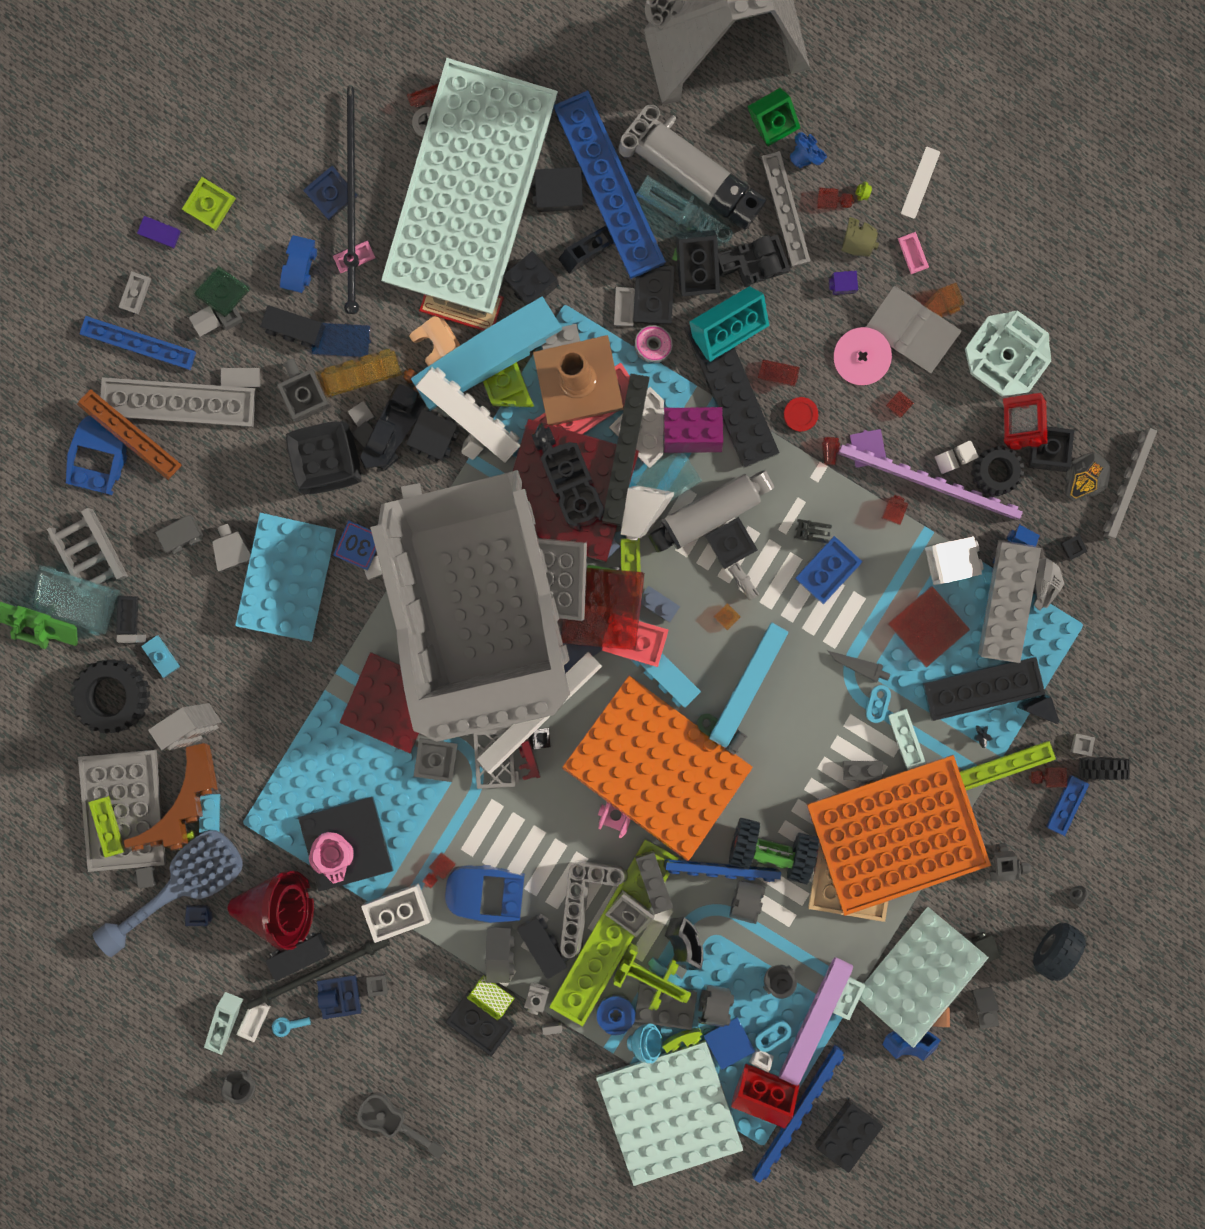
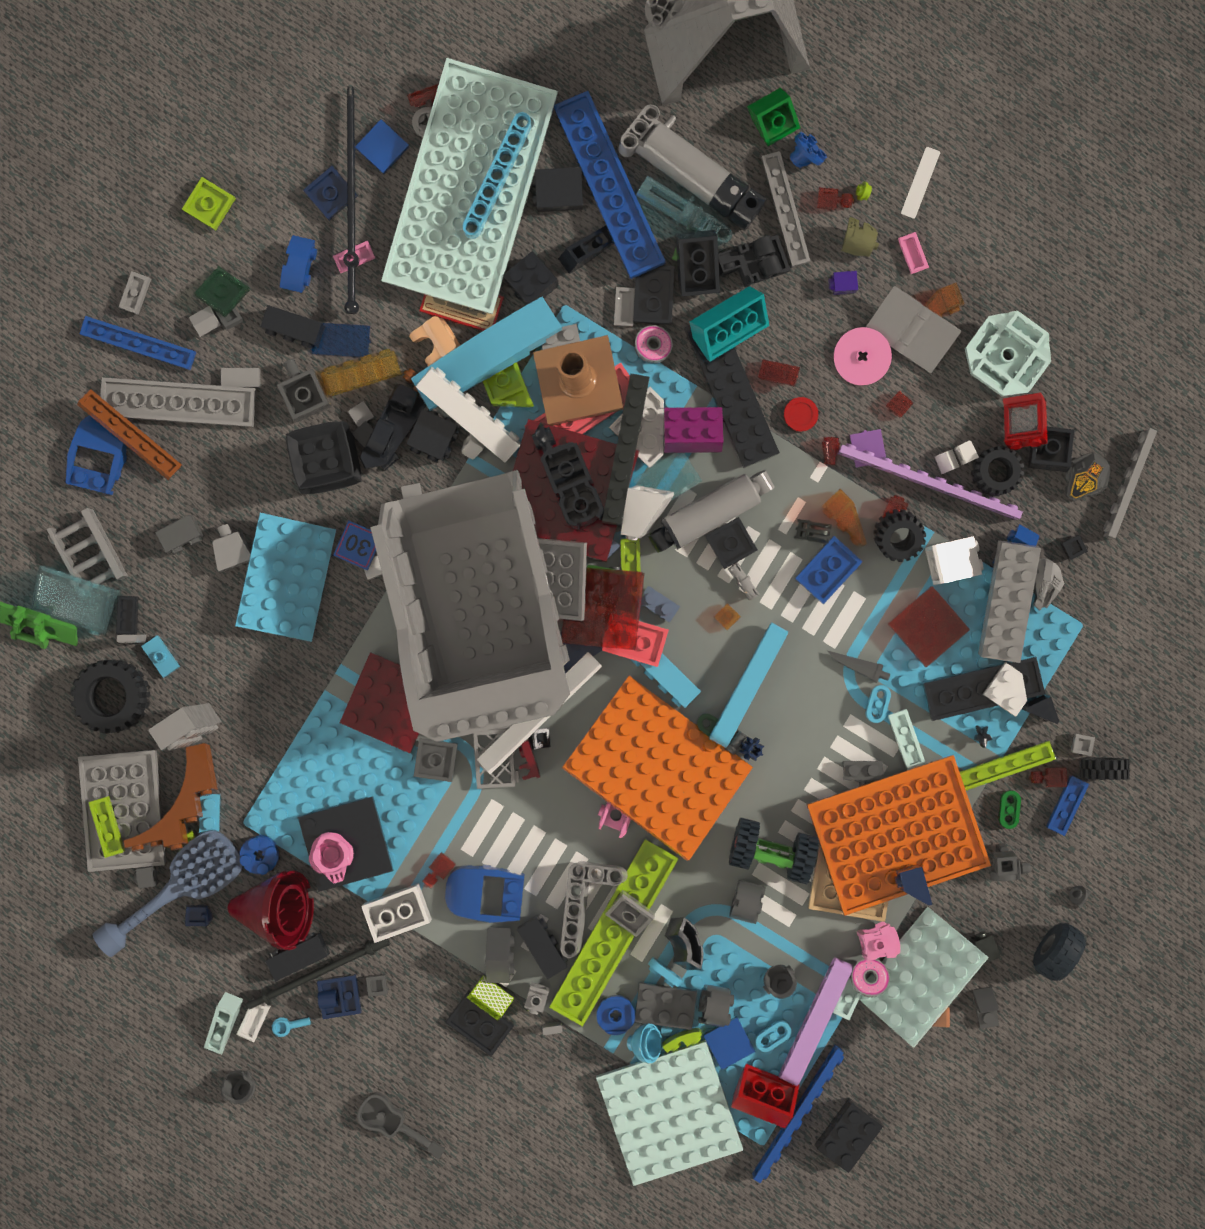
dark purple tile [137,216,181,249] -> none
lime piece [613,943,691,1011] -> none
dark grey brick [635,850,673,914] -> none
blue plate [663,859,781,882] -> none
white slope [749,1048,774,1072] -> none
blue brick [882,1031,941,1061] -> none
none -> blue plate [239,835,279,875]
none -> blue tile [355,120,409,174]
none -> medium azure beam [463,112,531,239]
none -> dark blue gear [739,737,764,761]
none -> clear orange slope [822,489,867,547]
none -> tile [850,959,890,998]
none -> bright pink piece [857,922,900,961]
none -> black tyre [873,509,926,562]
none -> dark blue slope [894,864,933,905]
none -> white plate [983,663,1027,717]
none -> green plate [998,790,1021,829]

